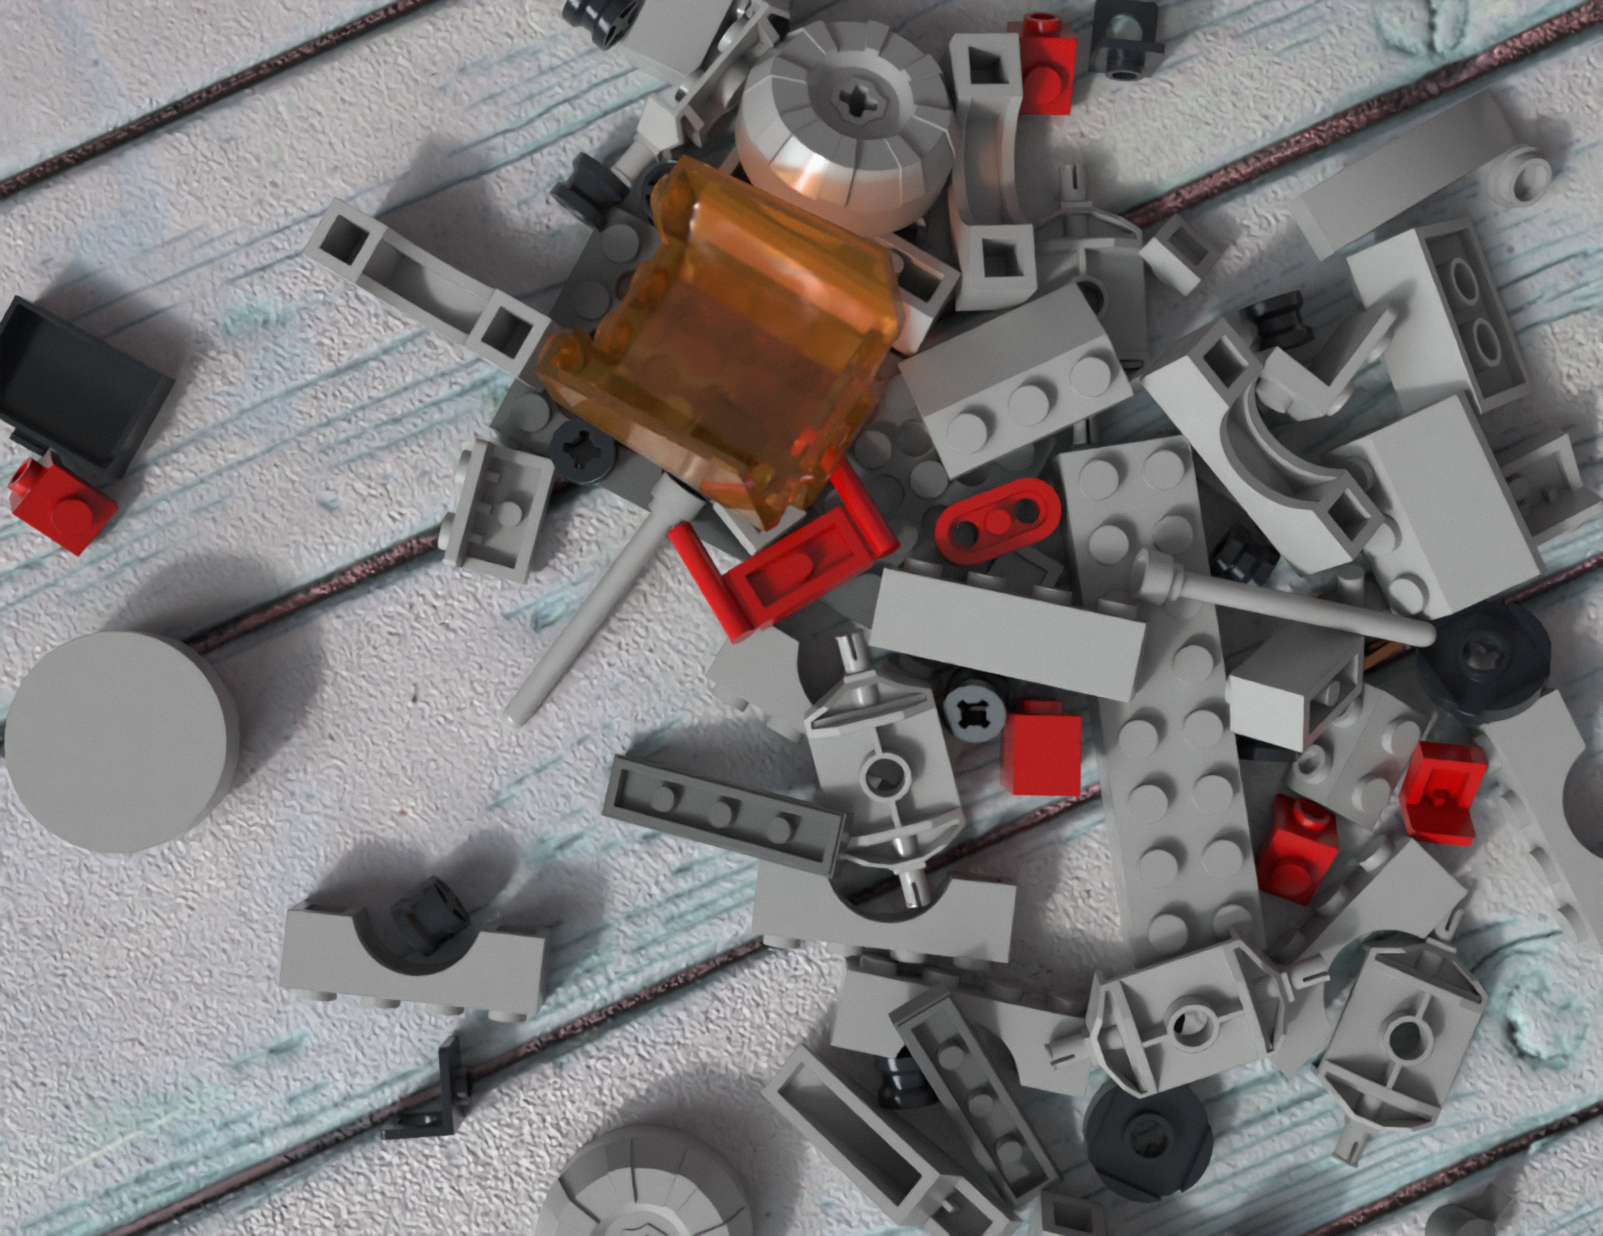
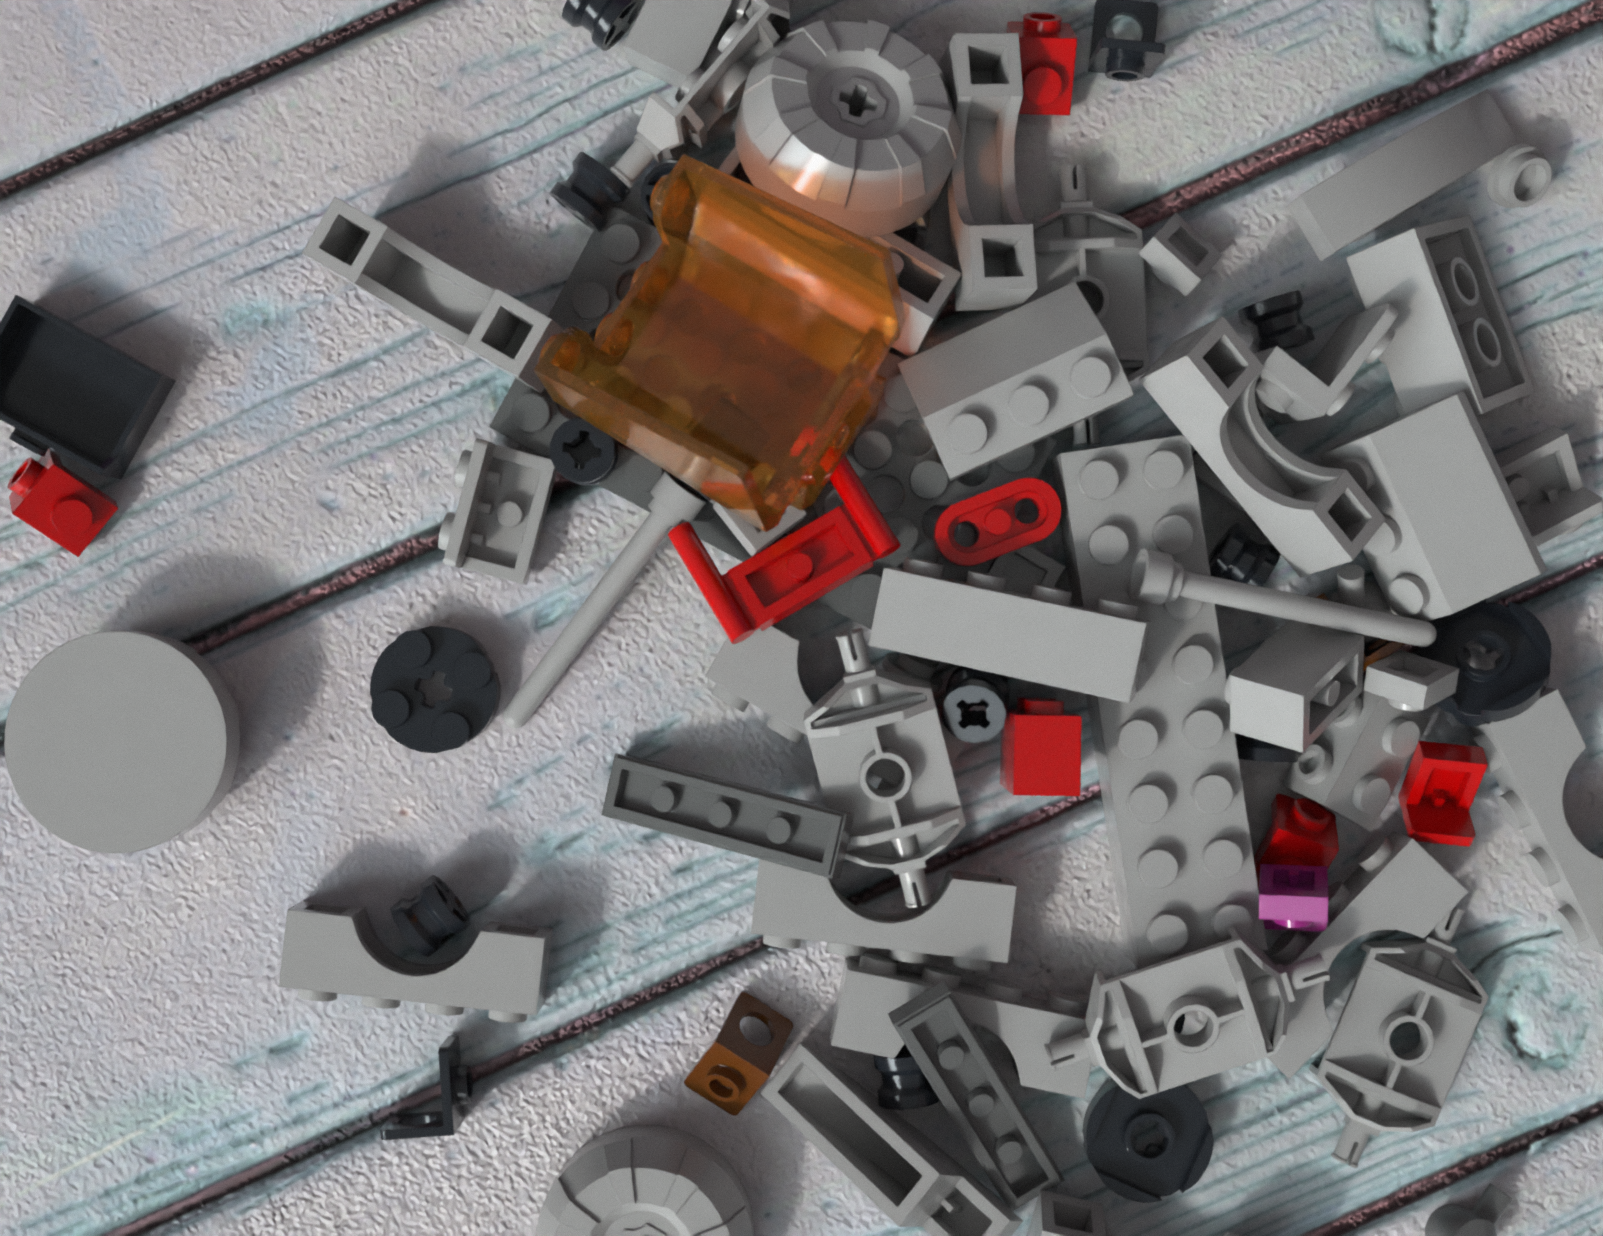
none -> black plate [370,626,501,753]
none -> reddish brown bracket [684,992,793,1116]
none -> magenta bracket [1259,864,1329,932]
none -> light grey plate [1364,650,1459,712]

